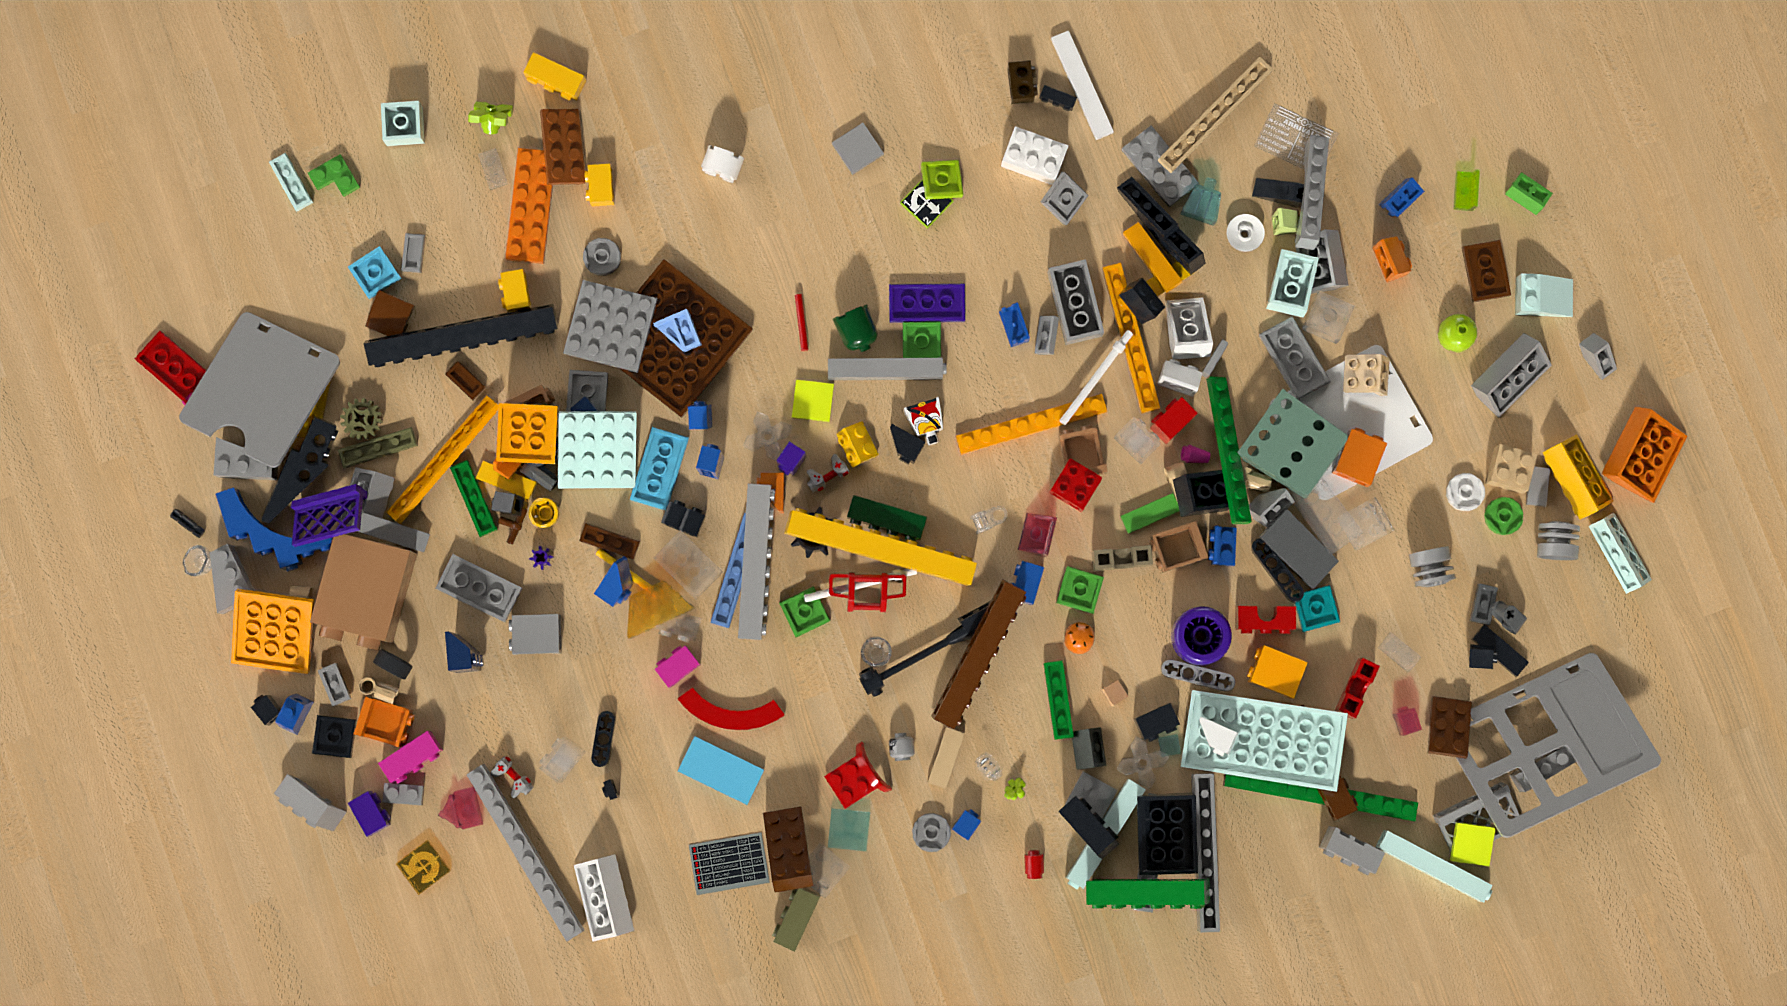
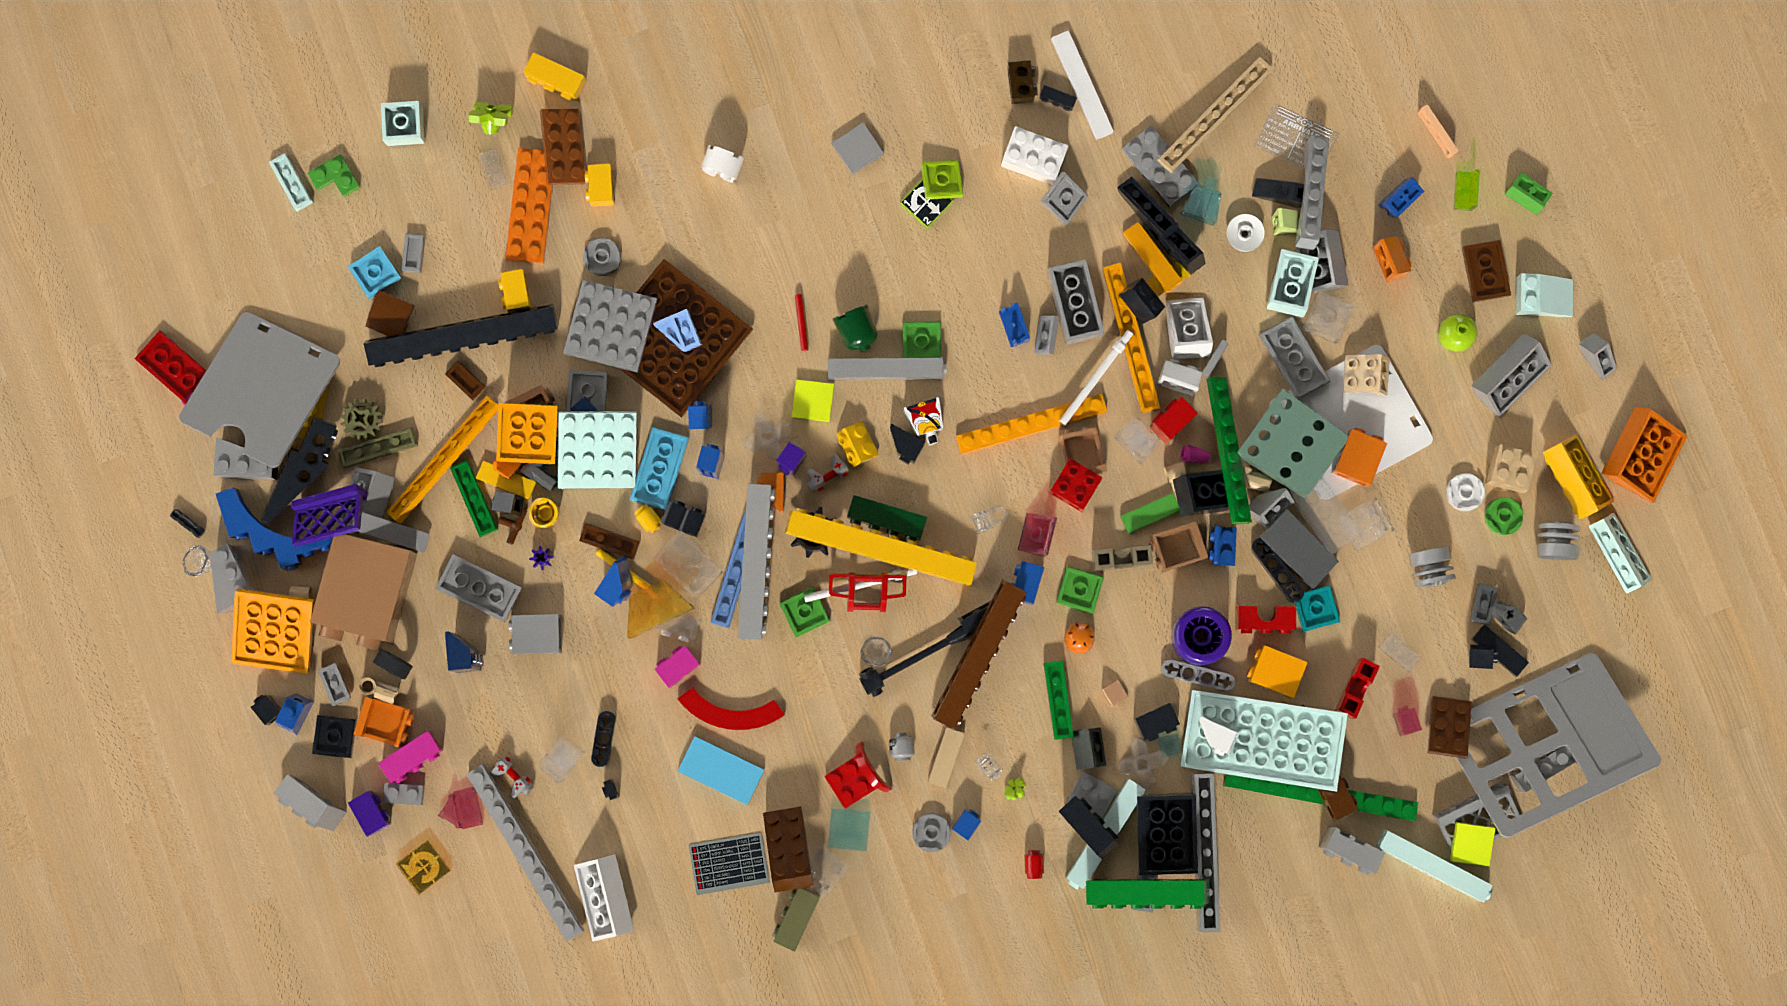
dark purple tile [889,283,965,323] -> none
light grey tile [1526,467,1550,507] -> none
none -> yellow brick [634,504,662,533]
none -> light nougat tile [1418,104,1459,159]

